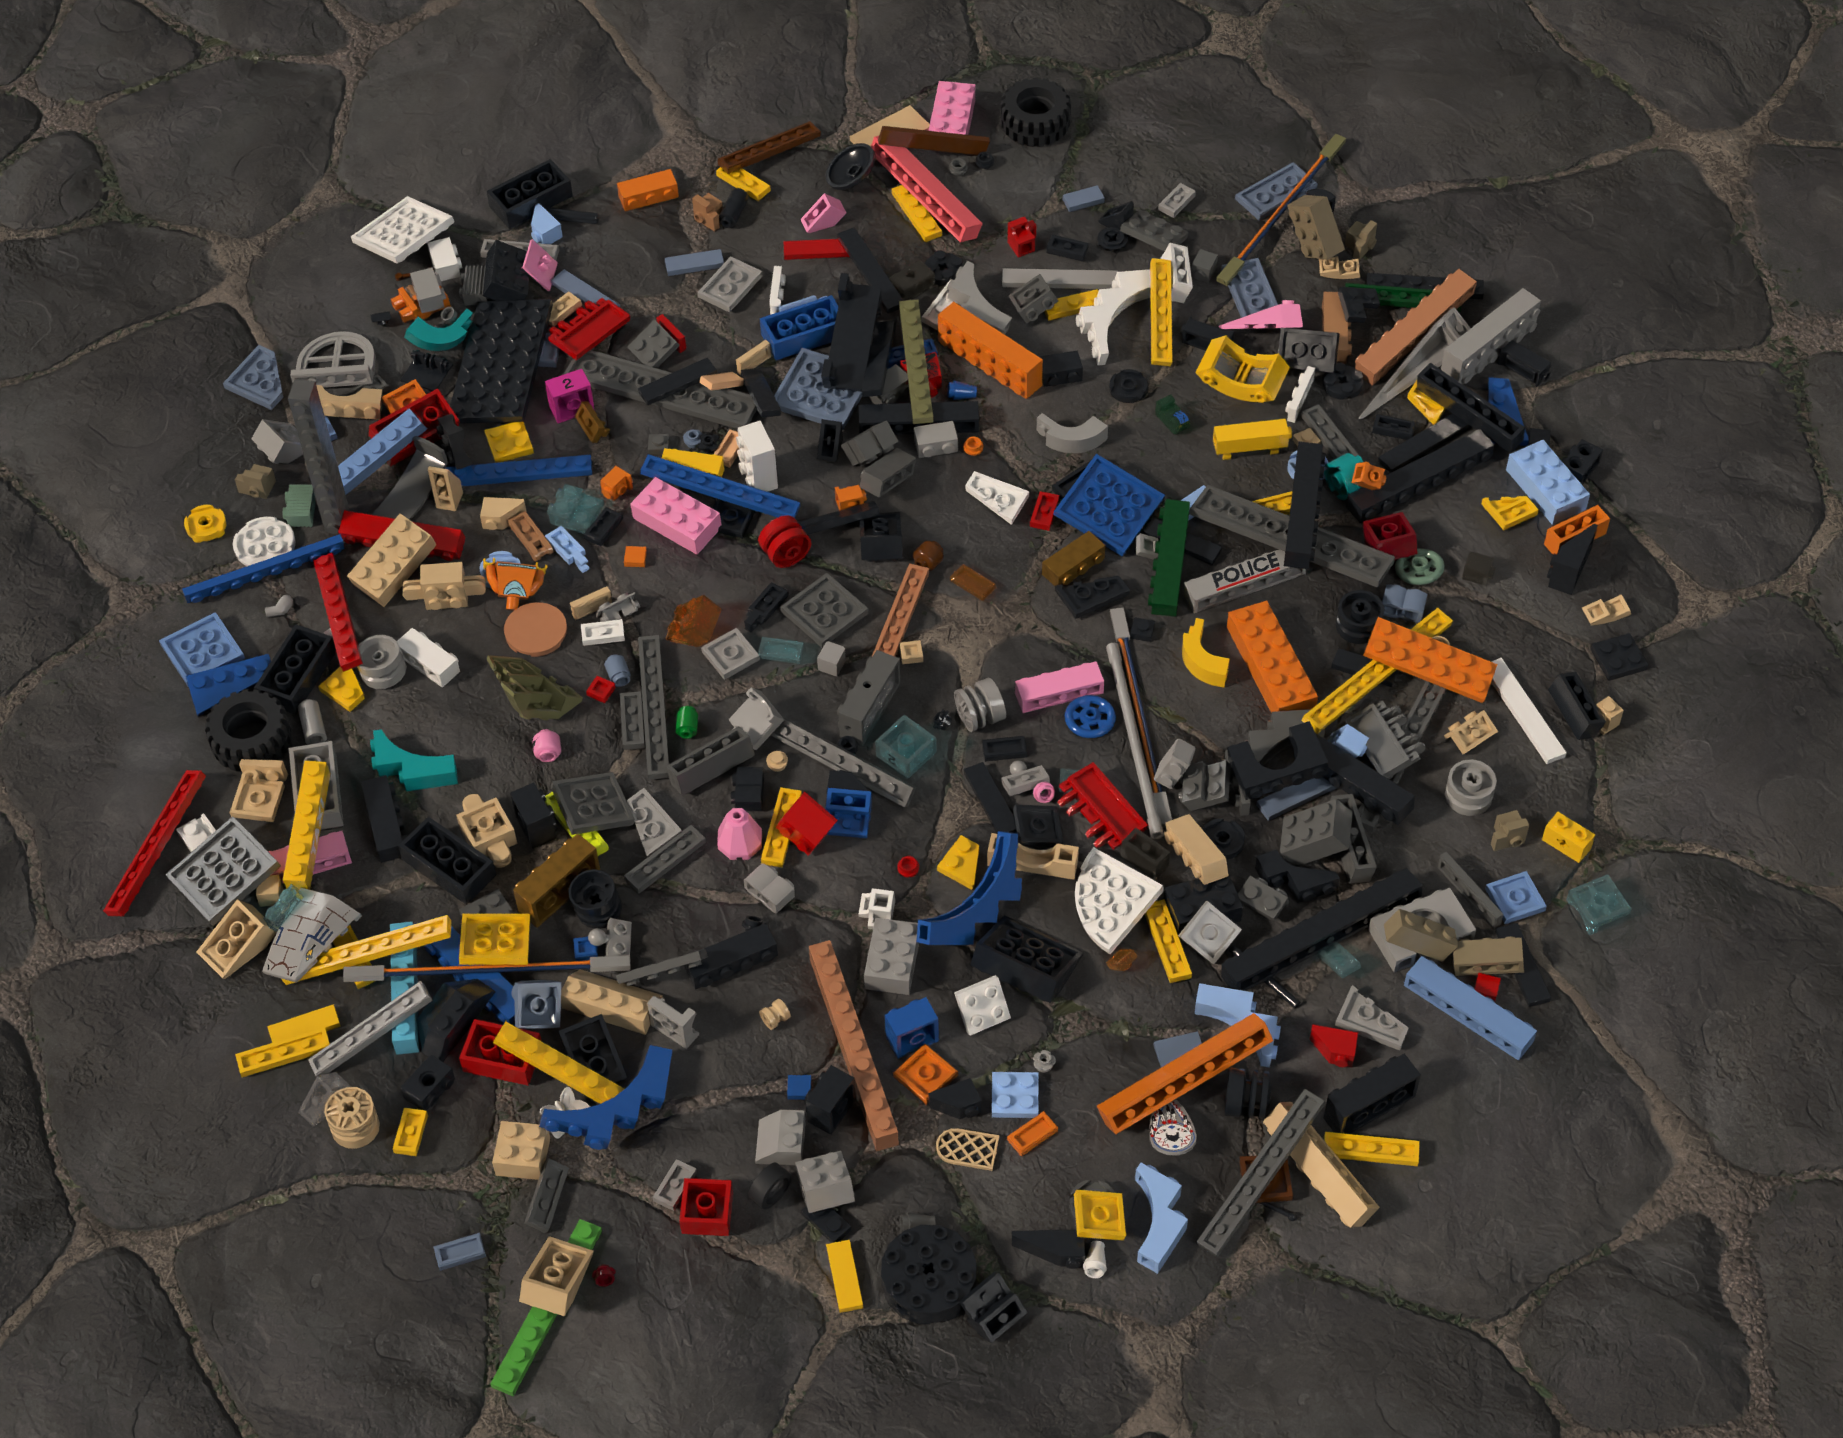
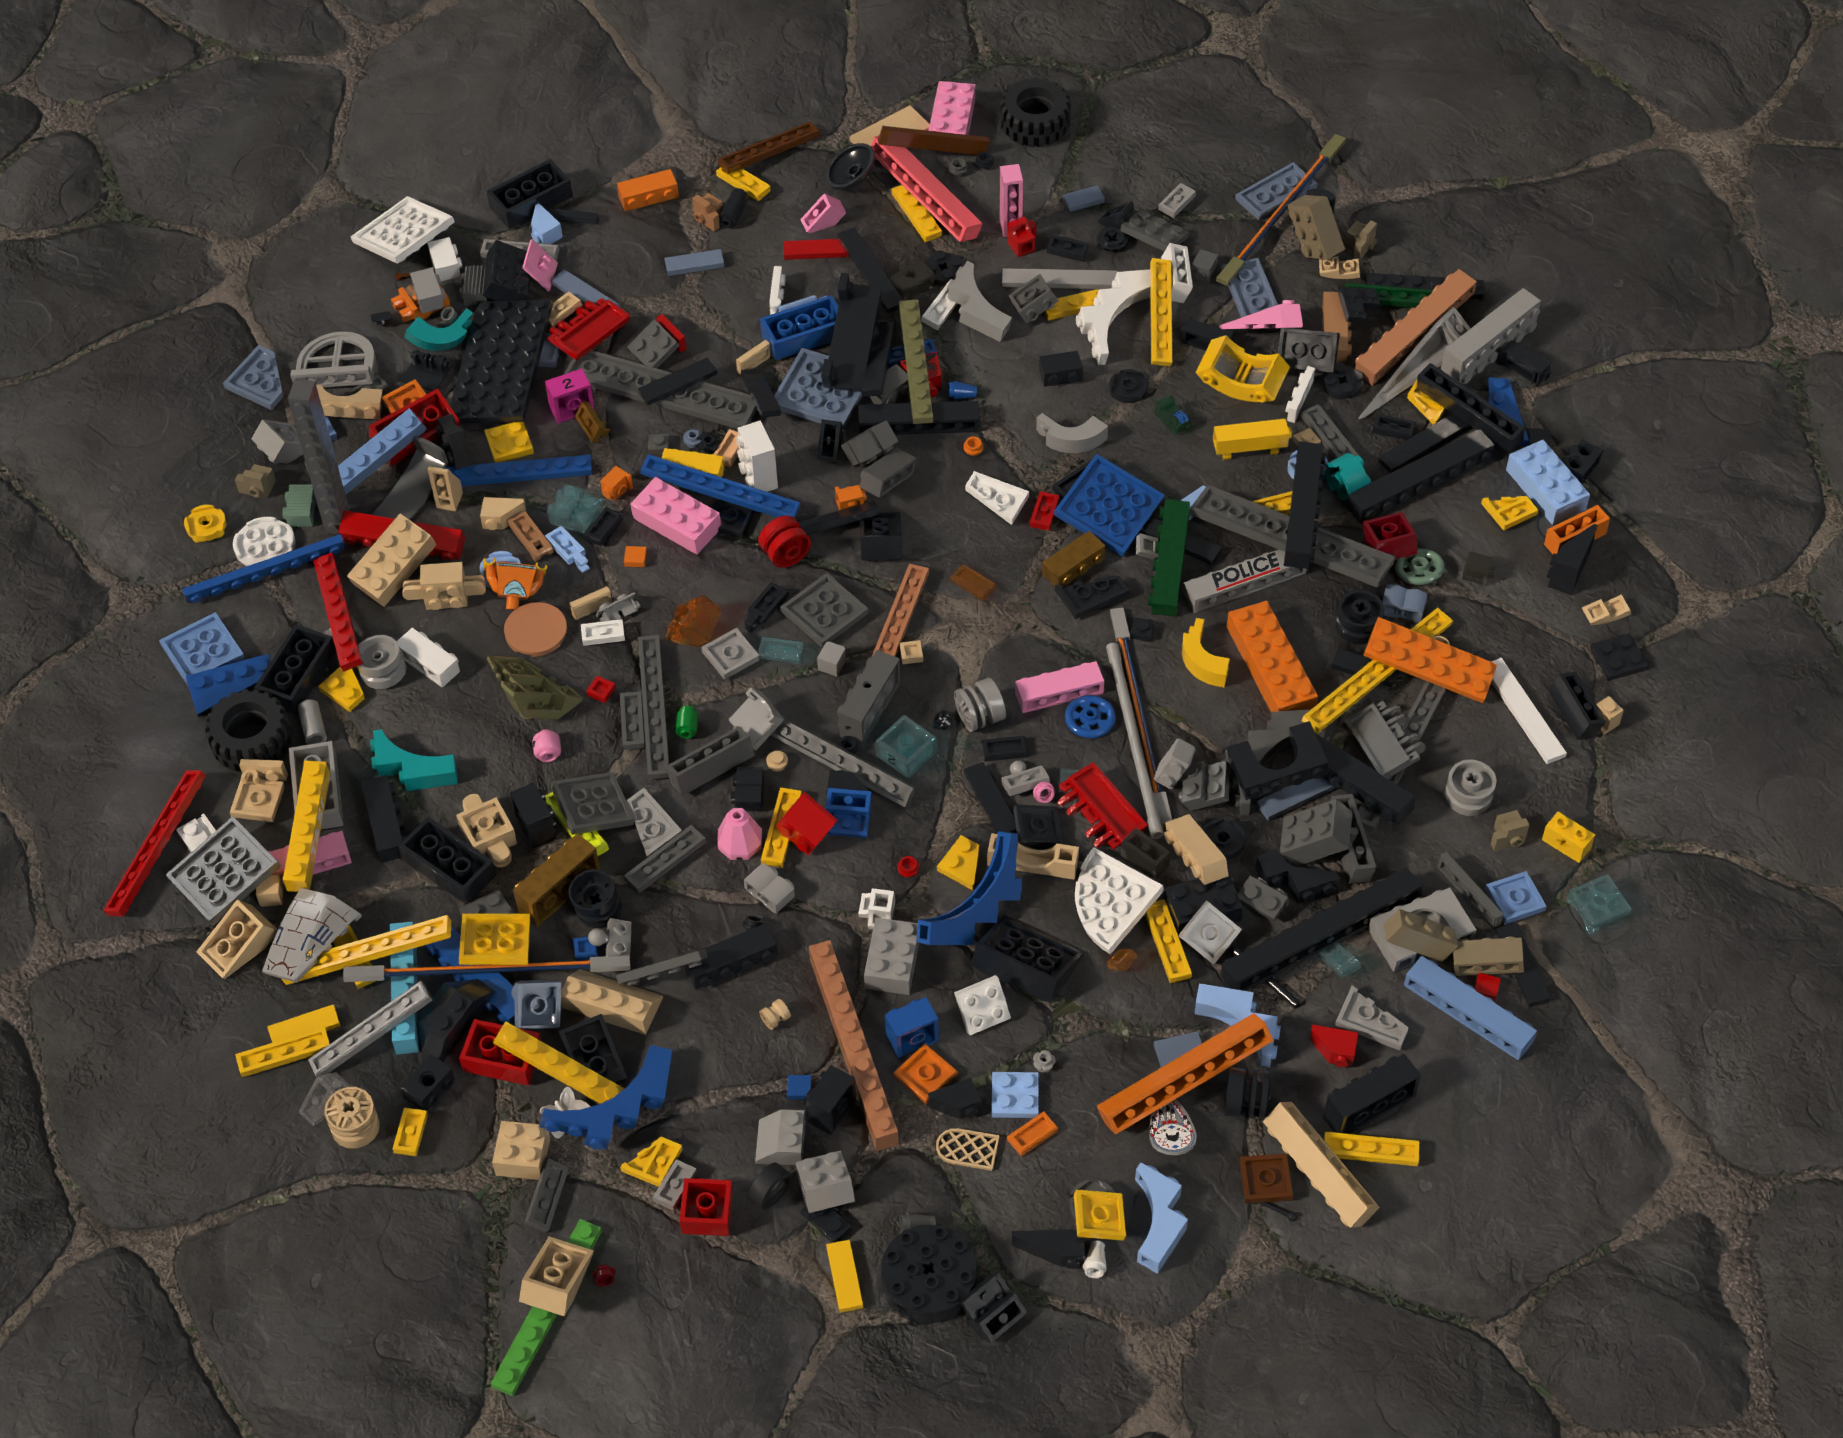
clear light blue plate [263,884,304,932] -> none
light grey arm [265,595,293,618] -> none
sand blue tile [433,1233,486,1271] -> none
sand blue brick [604,654,631,687] -> none
light grey piece [647,996,699,1049] -> none
light grey plate [698,256,762,312] -> none
light nougat tile [700,372,744,391] -> none
reddish brown head [913,541,944,571] -> none
light grey brick [914,421,958,458] -> none
orange brick [938,301,1043,399] -> none
dark grey plate [1197,1089,1325,1257] -> none
light blue slope [1327,724,1369,758] -> none
orange brick [1351,462,1386,490] -> none
tan bracket [1444,710,1498,755] -> none
none -> yellow wing [620,1137,683,1187]
none -> bright pink brick [1000,164,1023,237]

